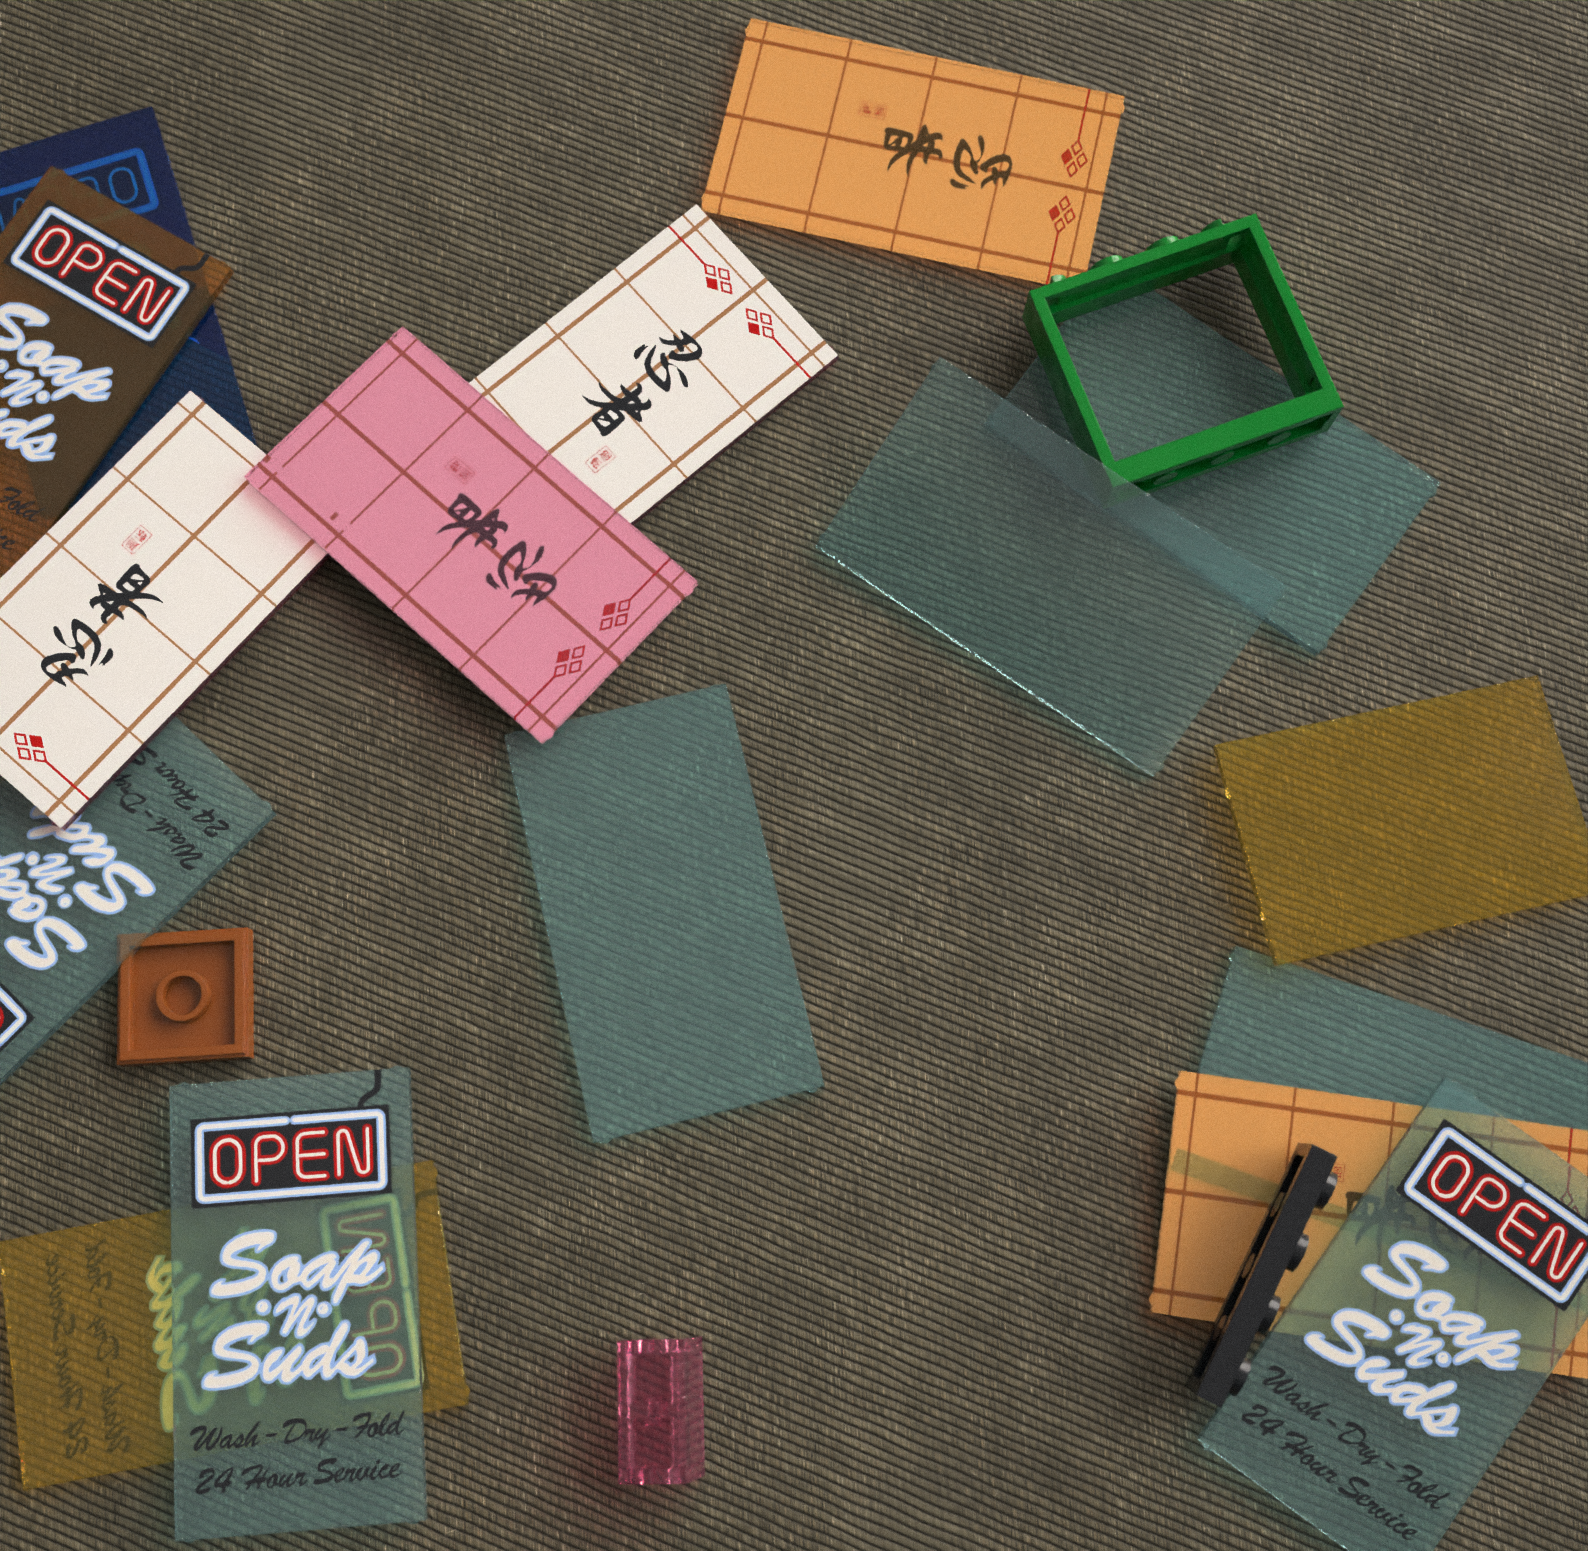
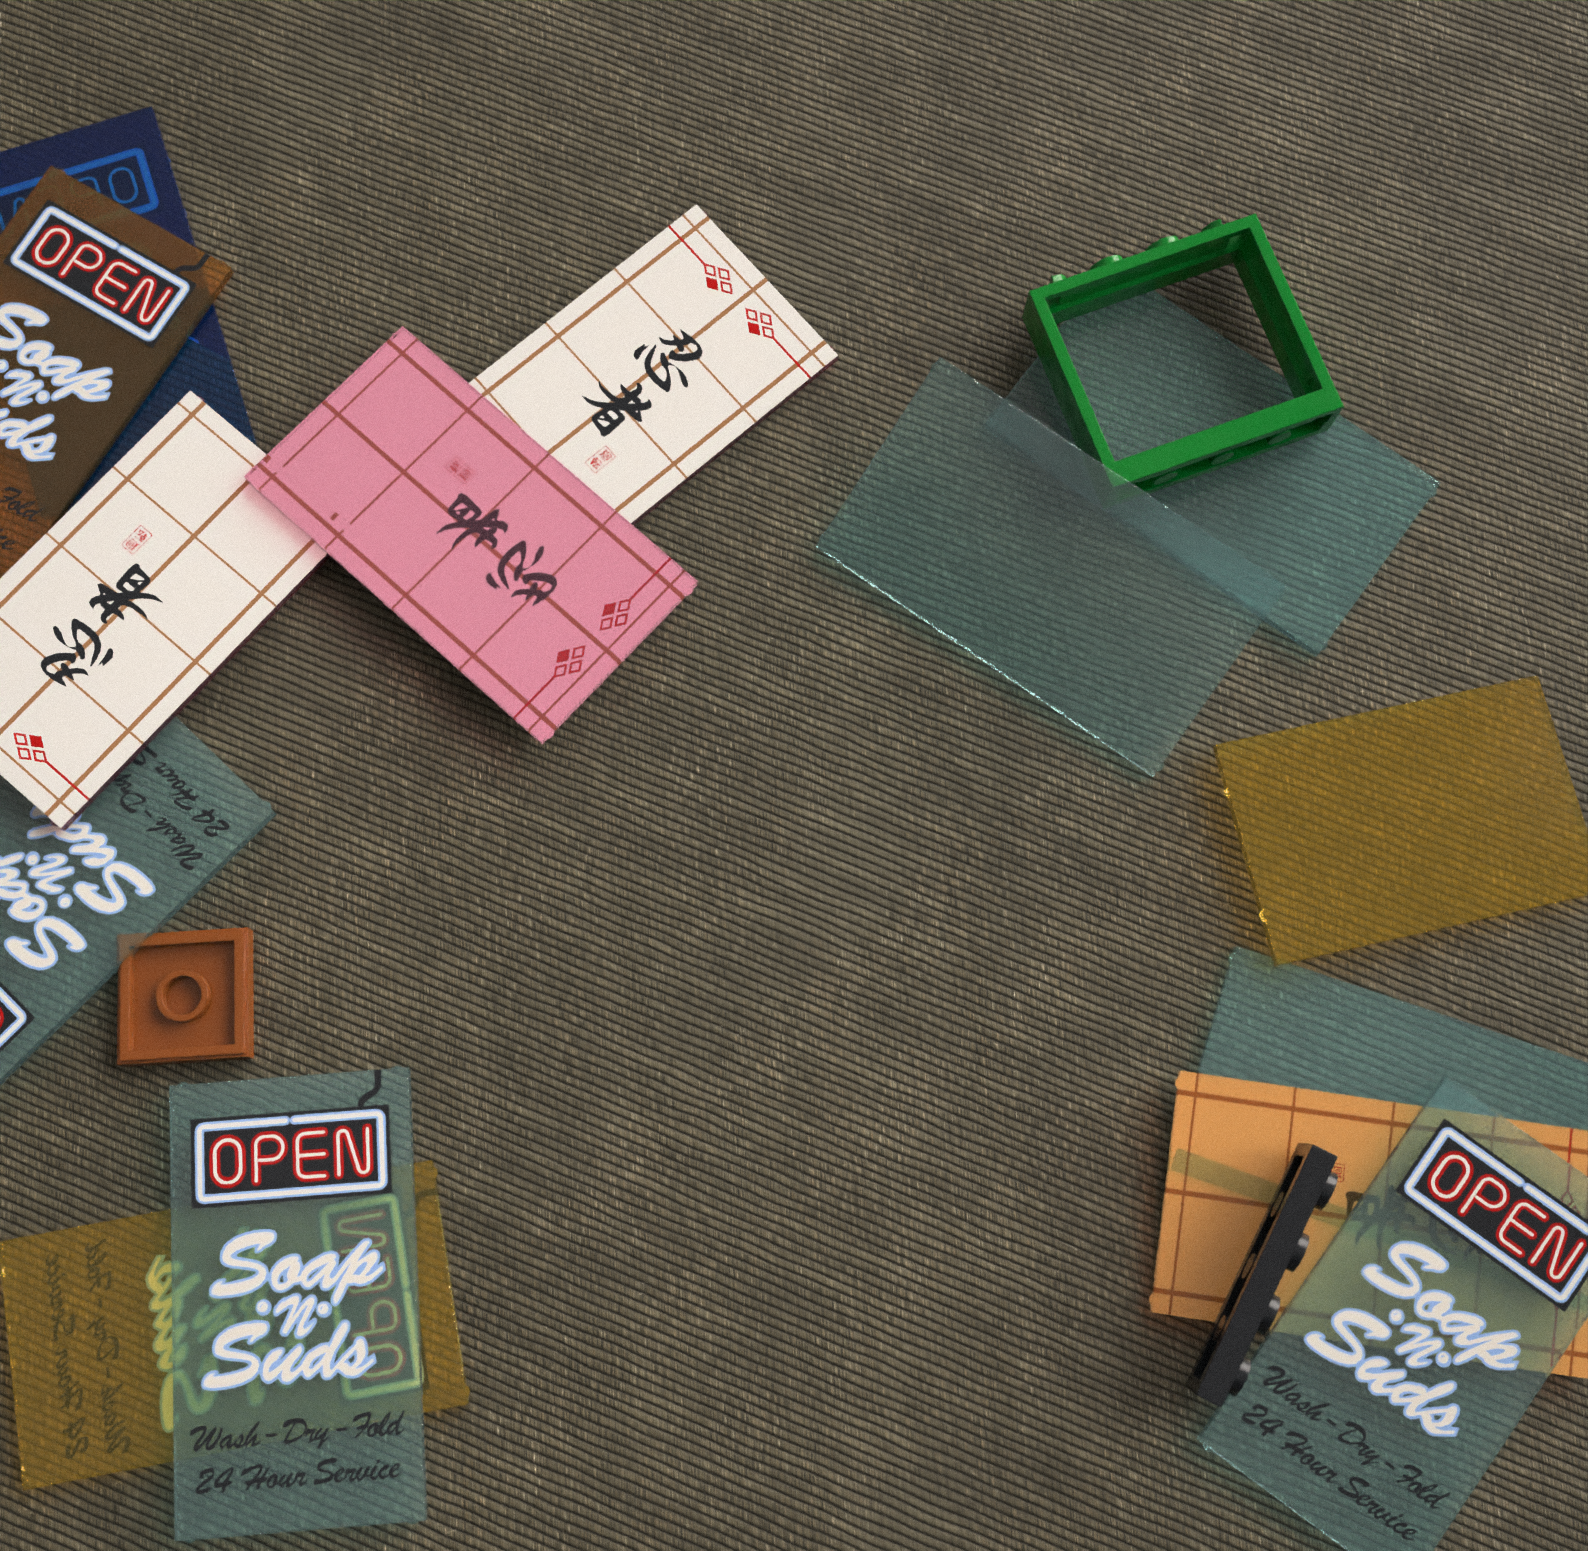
clear light blue piece [504,683,825,1144] -> none
clear pink hinge [617,1336,705,1485] -> none
clear orange piece [701,18,1125,285] -> none

